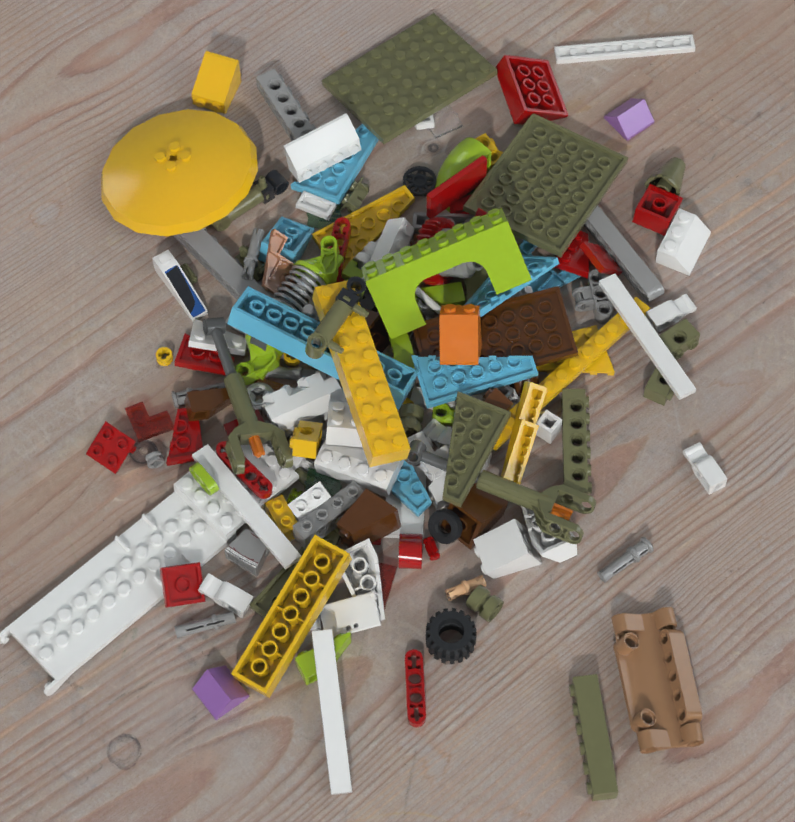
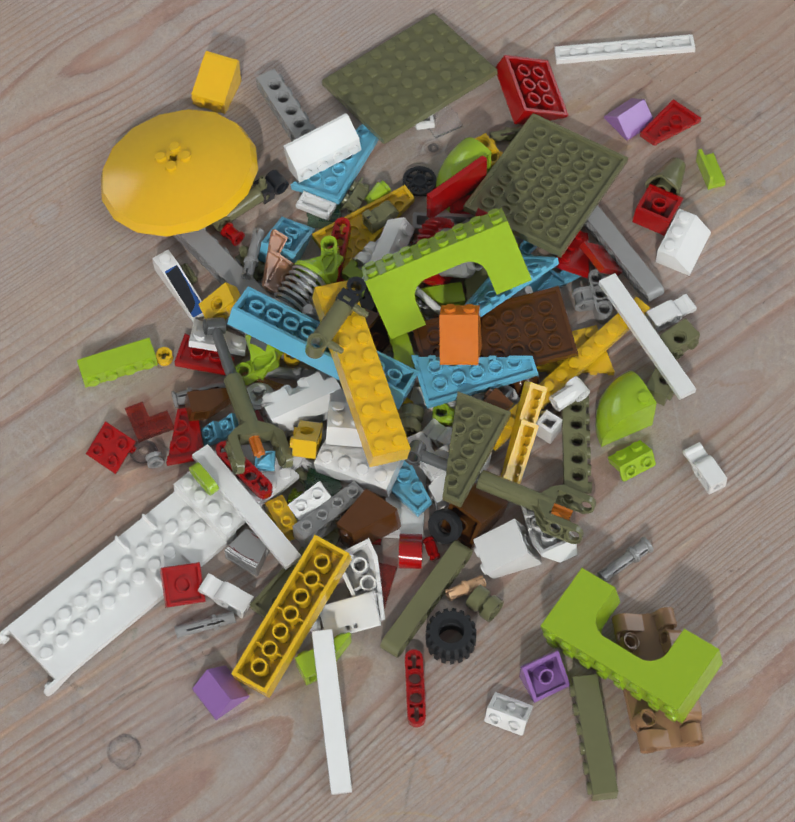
none -> lime brick [77,338,158,388]
none -> yellow brick [199,282,241,320]
none -> medium azure slope [200,413,239,446]
none -> red bush [221,222,245,246]
none -> medium azure tile [255,451,276,471]
none -> olive leg [362,200,399,234]
none -> lime cone [364,180,391,204]
none -> olive beam [380,540,473,658]
none -> white bracket [484,692,533,736]
none -> olive pin [489,125,524,142]
none -> medium lavender slope [519,649,570,703]
none -> lime arch [541,568,723,723]
none -> white piece [549,376,590,411]
none -> lime brick [595,371,657,447]
none -> lime bracket [608,440,656,482]
none -> red wing [640,99,702,146]
none -> lime panel [696,149,726,190]

